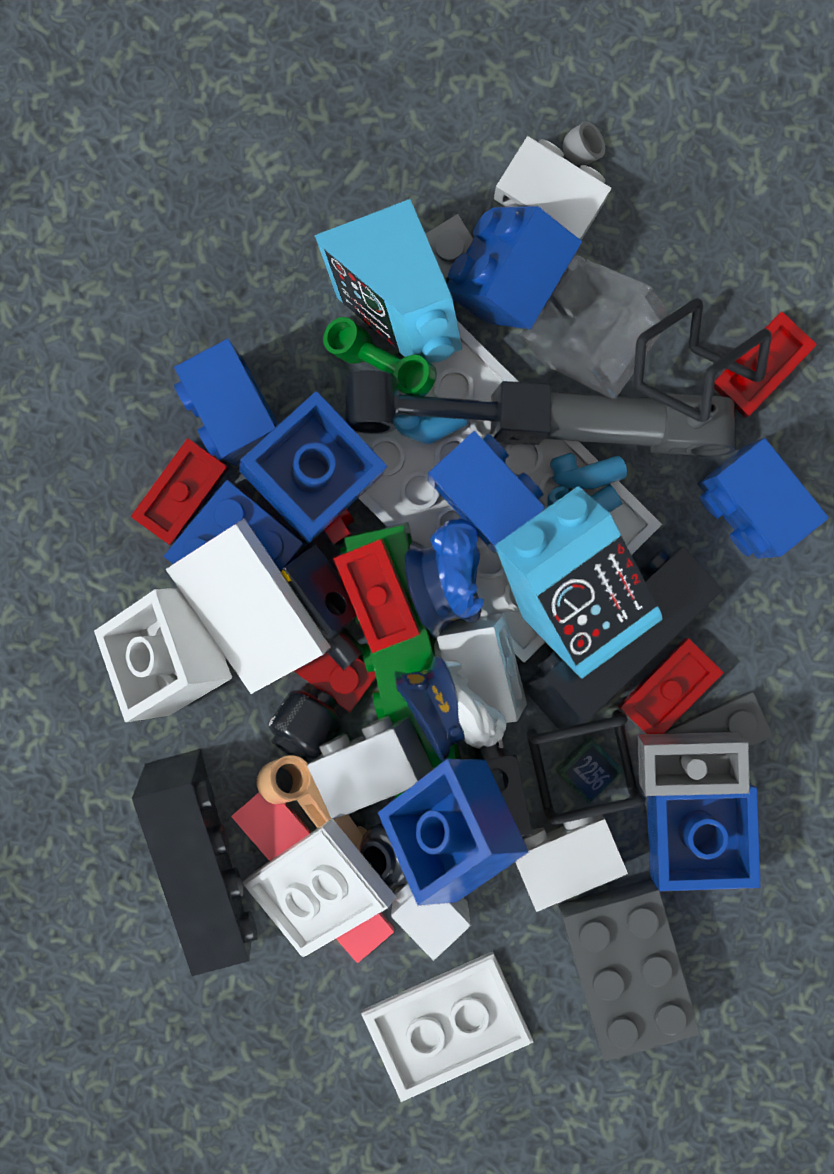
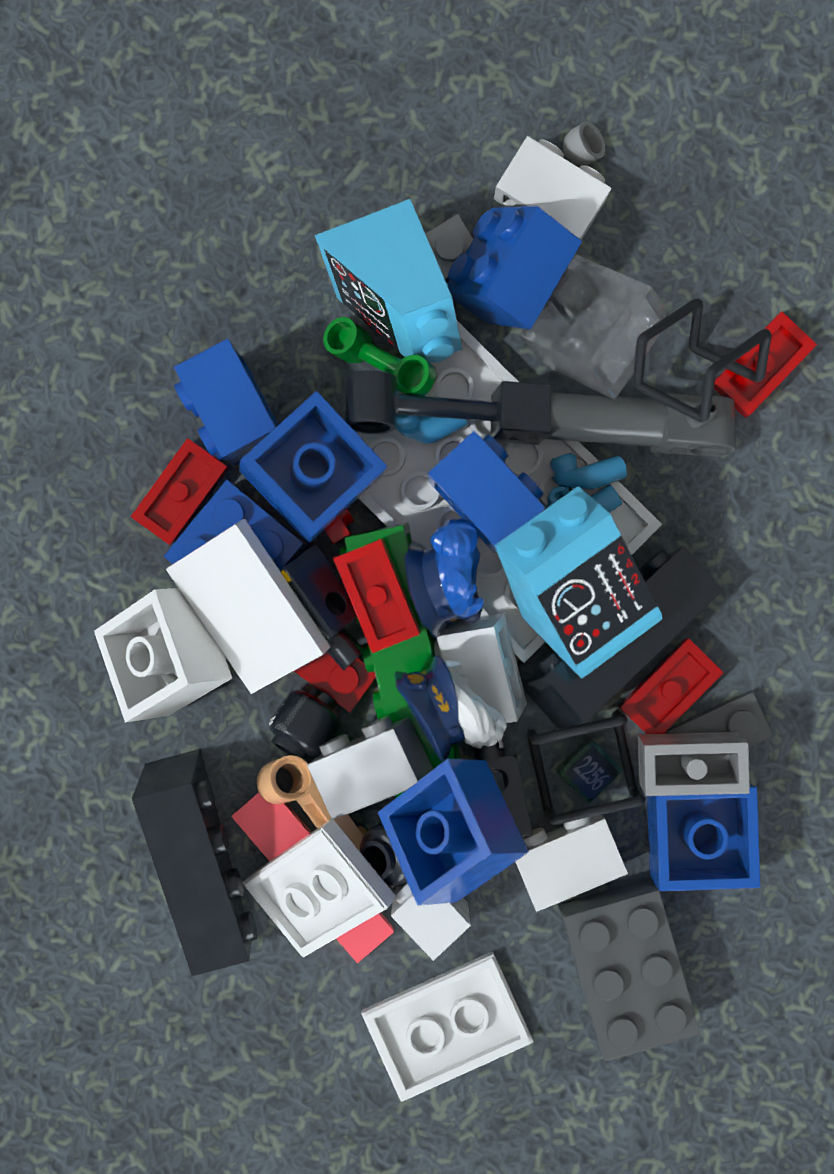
blue brick [697,438,829,559] -> none

